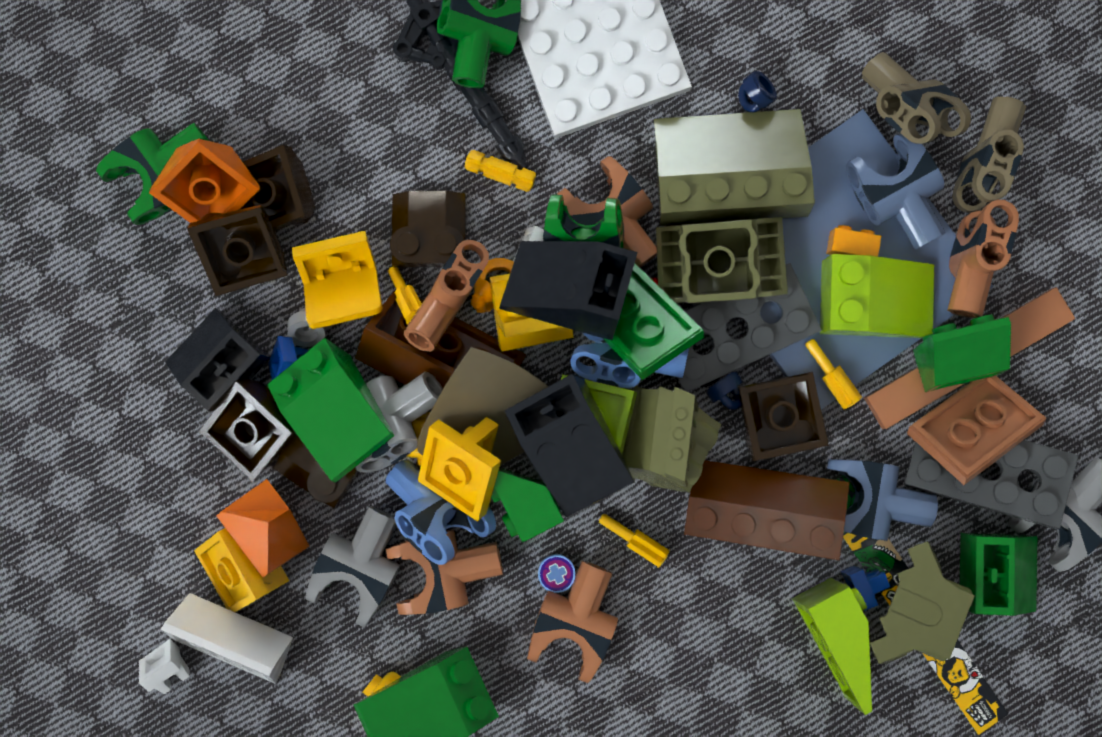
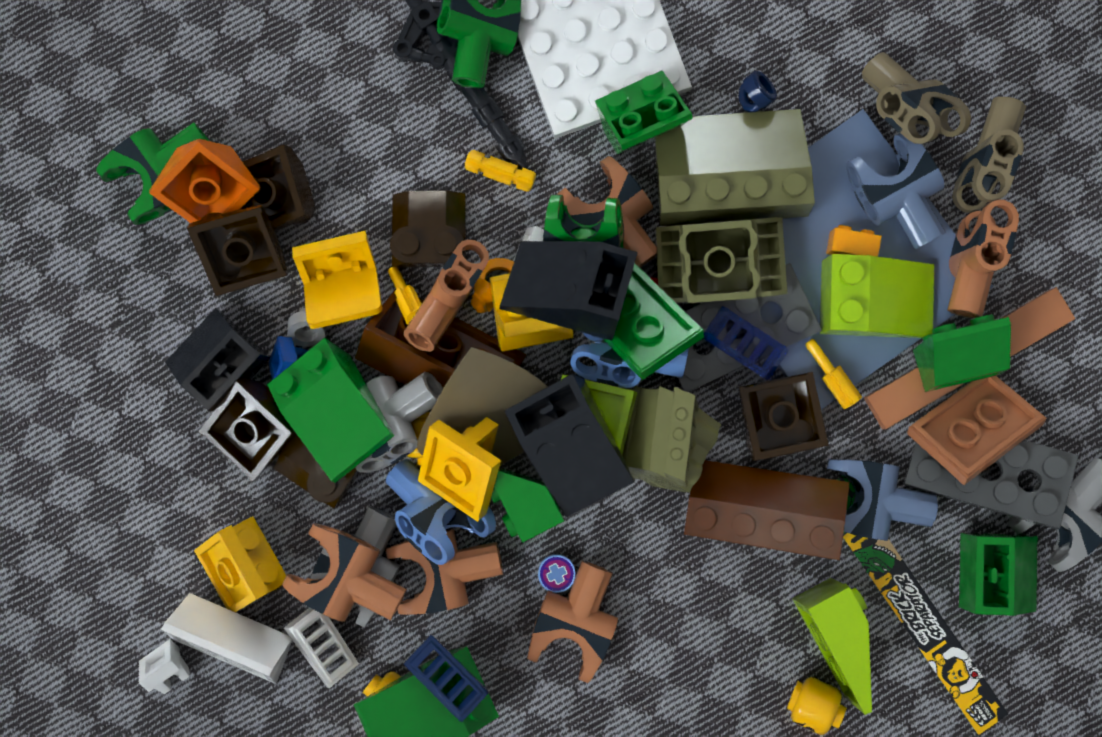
orange slope [216,479,309,578] -> none
yellow axle [599,514,670,568] -> none
dark blue tile [706,371,743,410] -> none
blue tile [841,565,891,611] -> none
olive slope [870,541,975,664] -> none
none -> nougat connector [282,523,407,622]
none -> white slope [284,607,359,688]
none -> dark blue slope [403,634,489,722]
none -> green slope [595,70,693,155]
none -> clear blue slope [704,306,789,381]
none -> yellow head [787,677,847,735]

